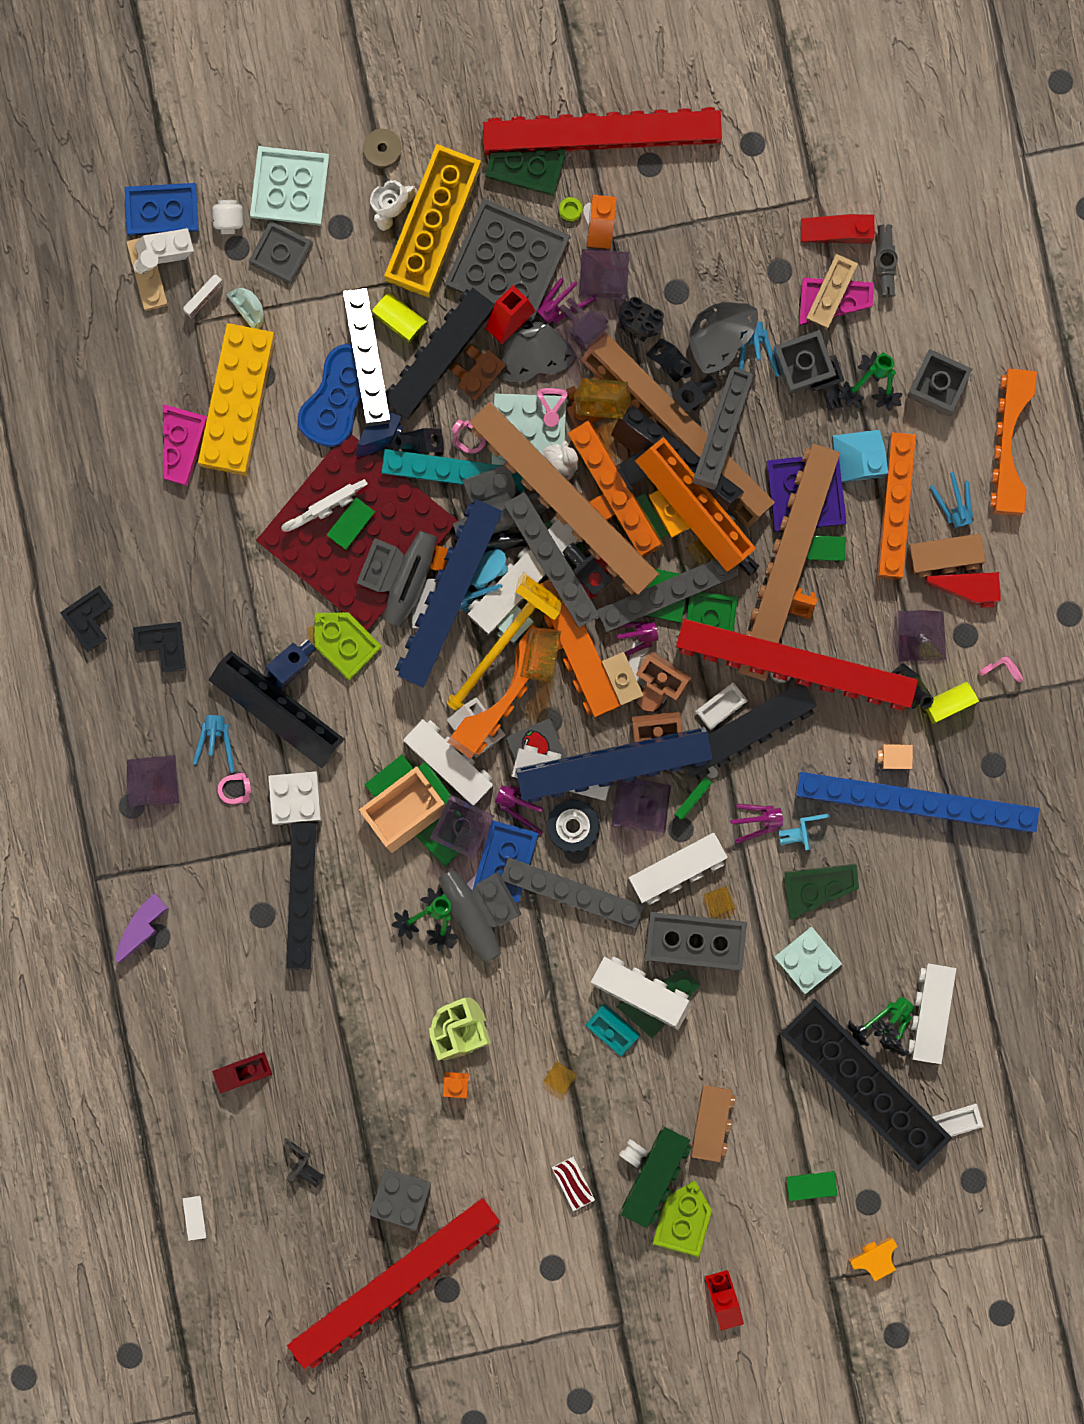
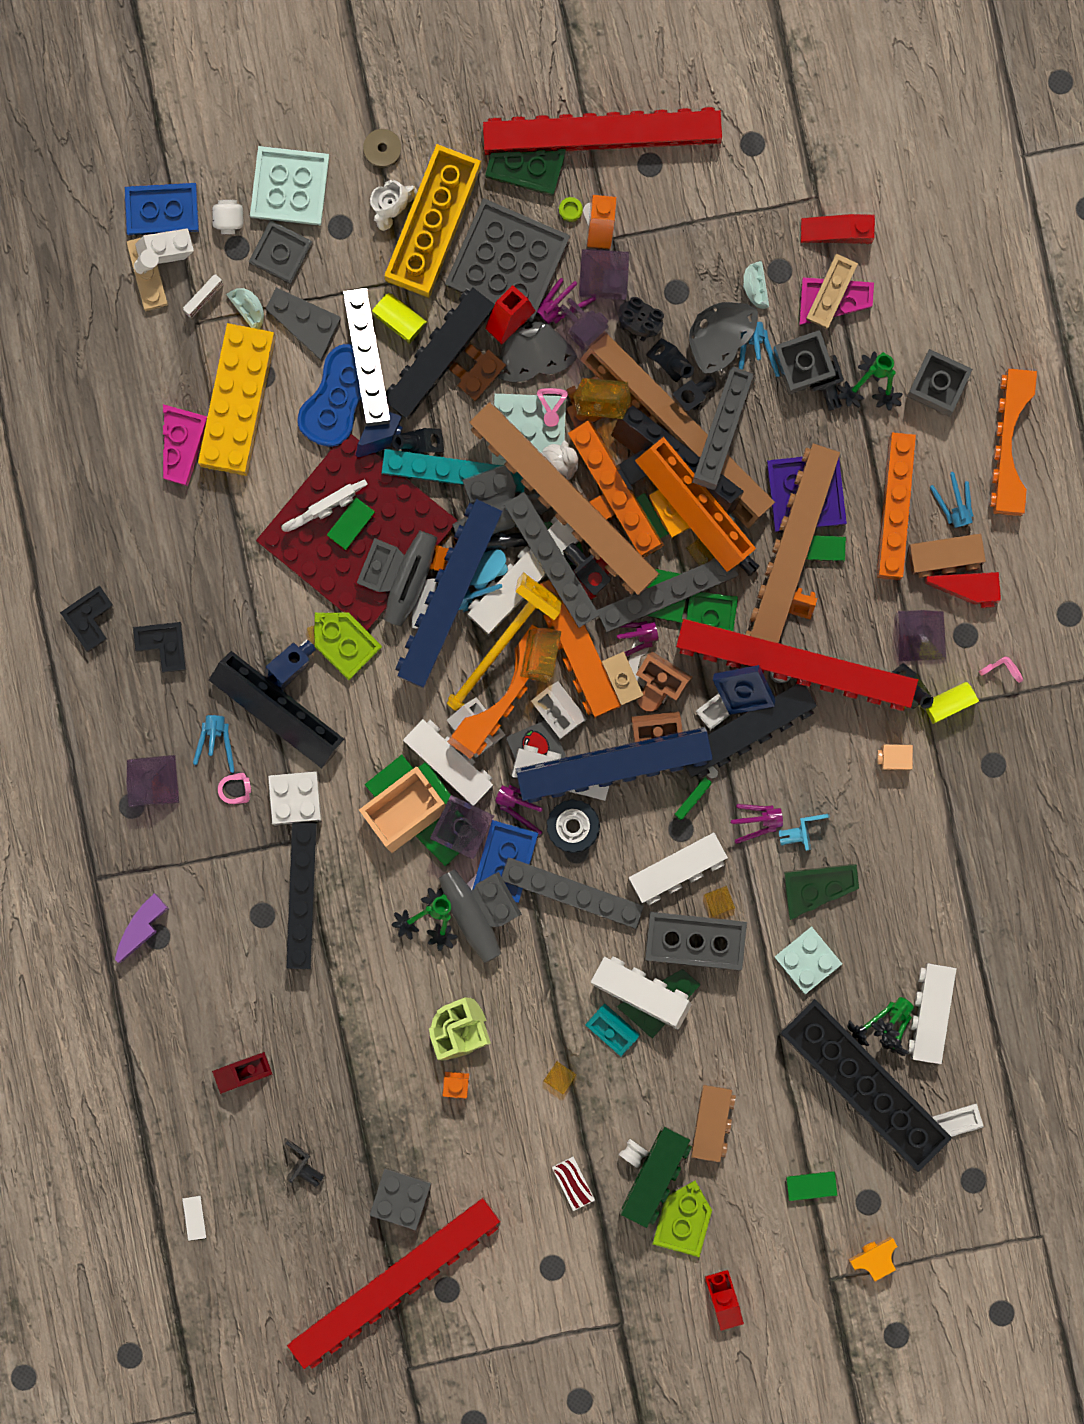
bright pink piece [451,419,487,454] -> none
light aqua brick [496,605,534,645] -> none
clear purple slope [612,779,671,833] -> none
blue brick [795,772,1040,833] -> none
medium azure slope [832,430,888,483] -> none
dark grey pin [875,224,898,298] -> none
none -> dark grey wing [266,287,341,361]
none -> white brick [531,681,587,739]
none -> dark blue plate [713,665,775,715]
none -> light aqua plate [743,261,769,309]

